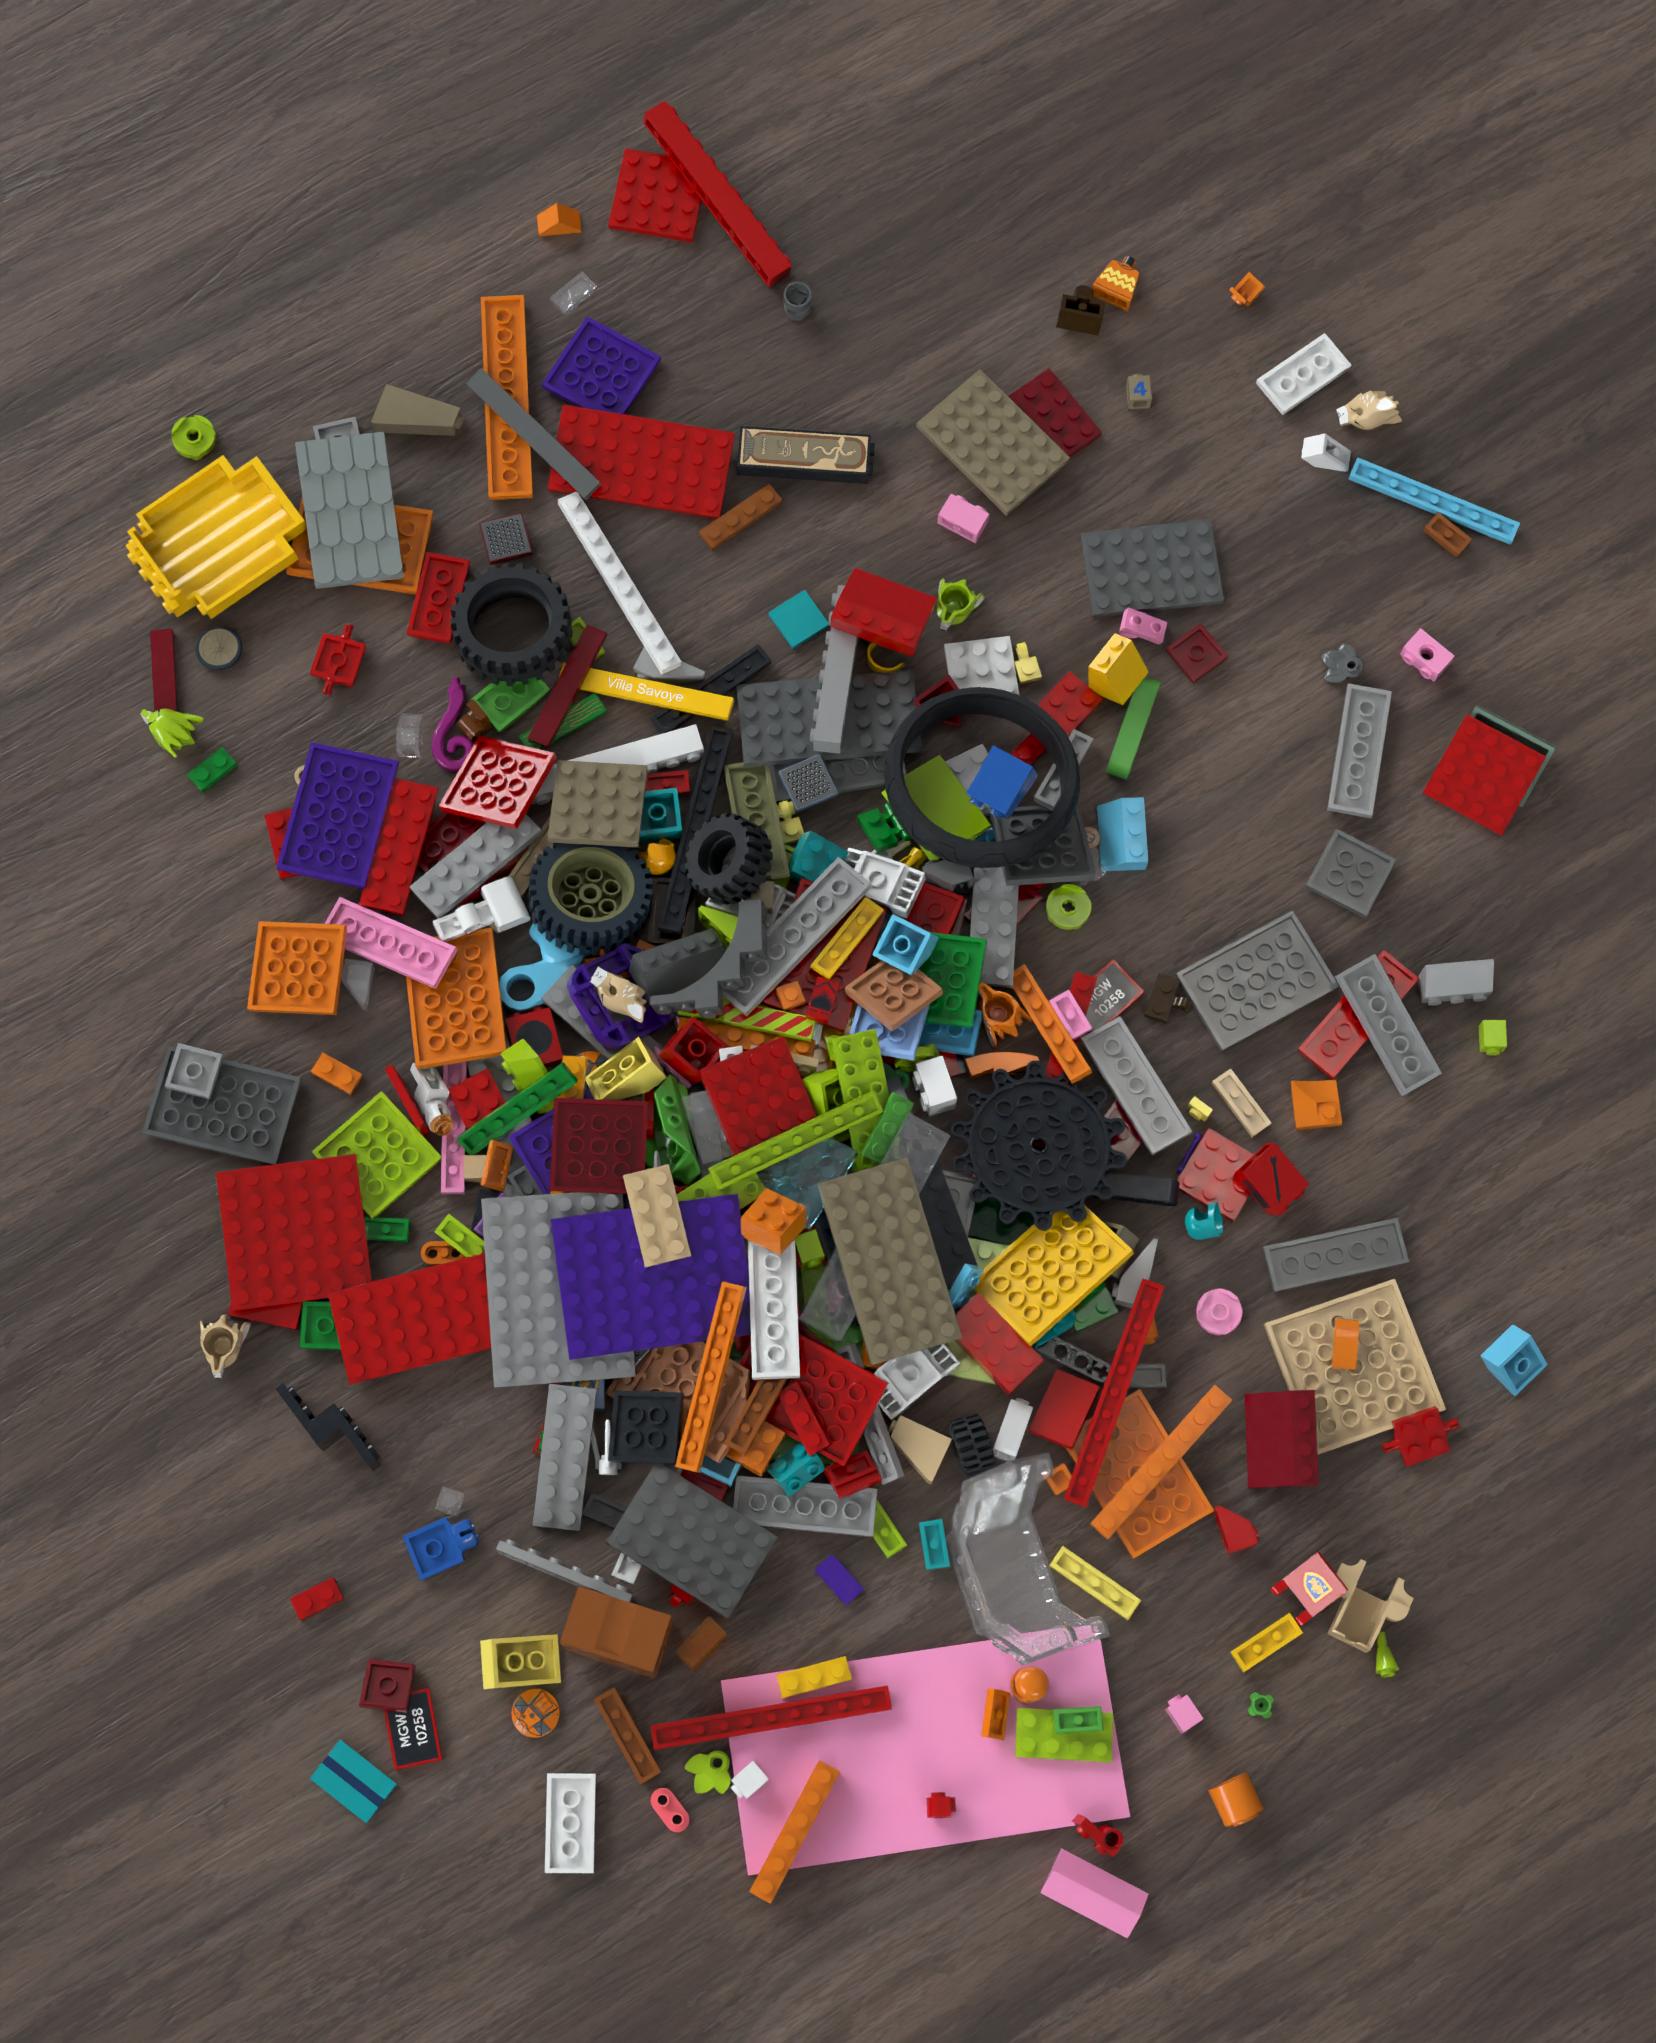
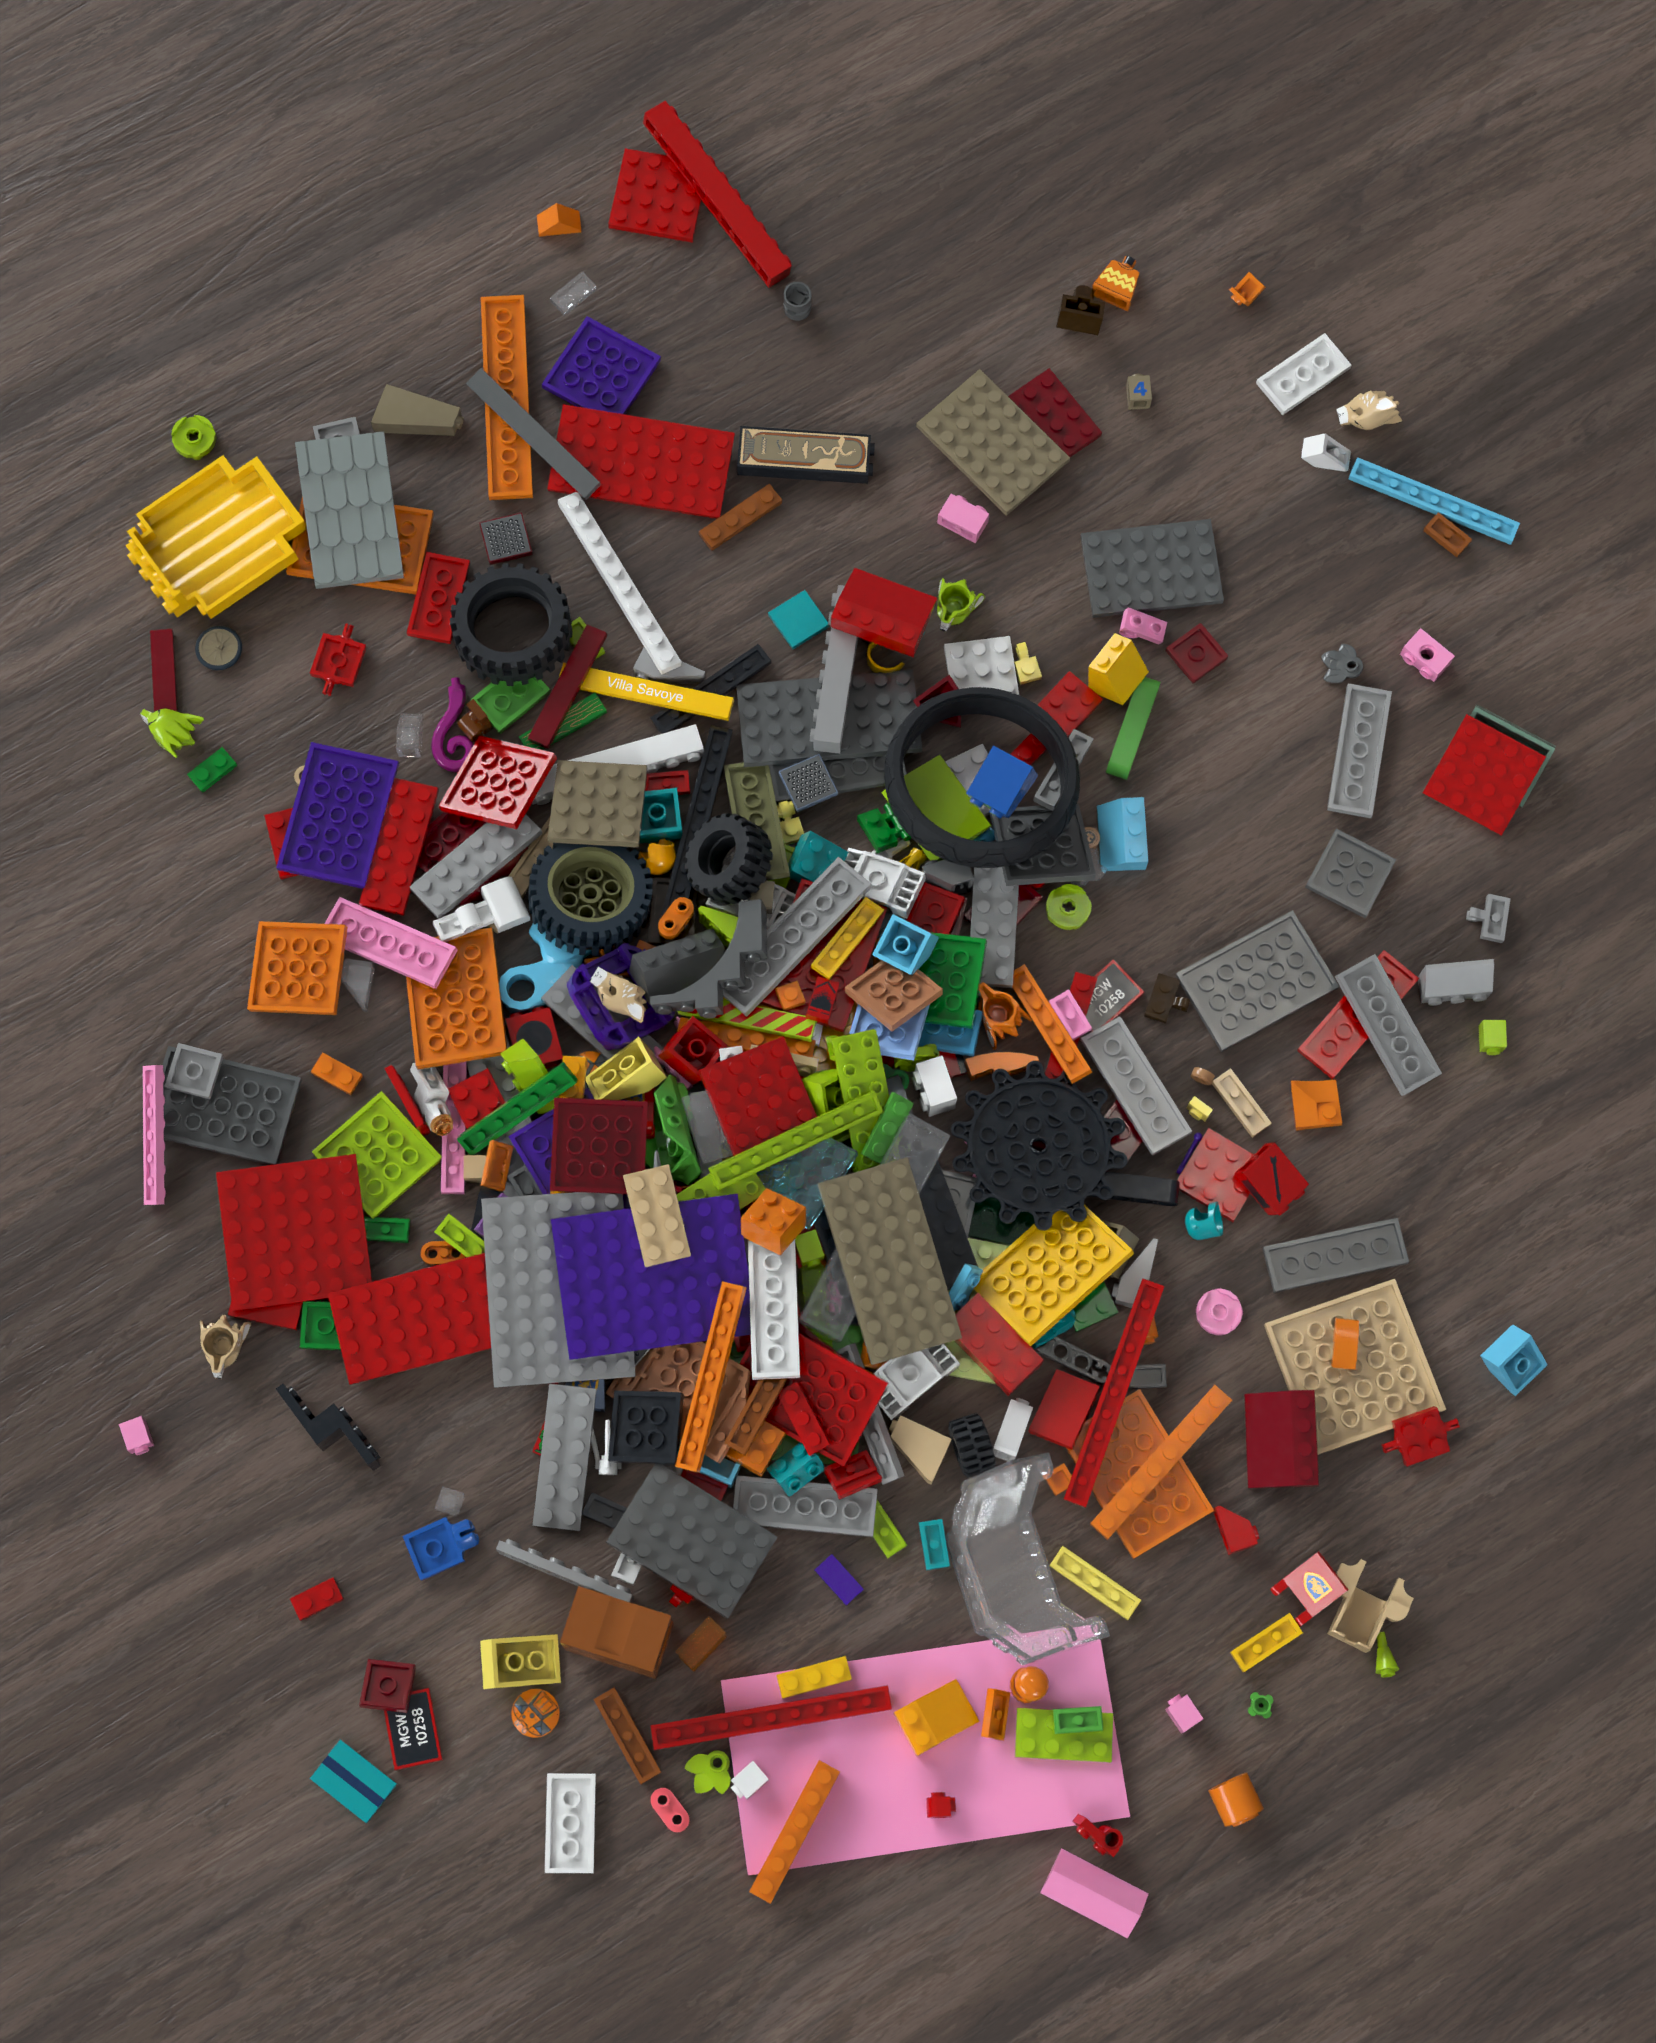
none -> bright pink brick [119,1416,154,1455]
none -> bright pink plate [143,1065,166,1205]
none -> orange plate [658,897,694,939]
none -> light orange slope [893,1679,980,1757]
none -> medium nougat tile [1191,1067,1215,1085]
none -> light grey plate [1466,894,1511,943]

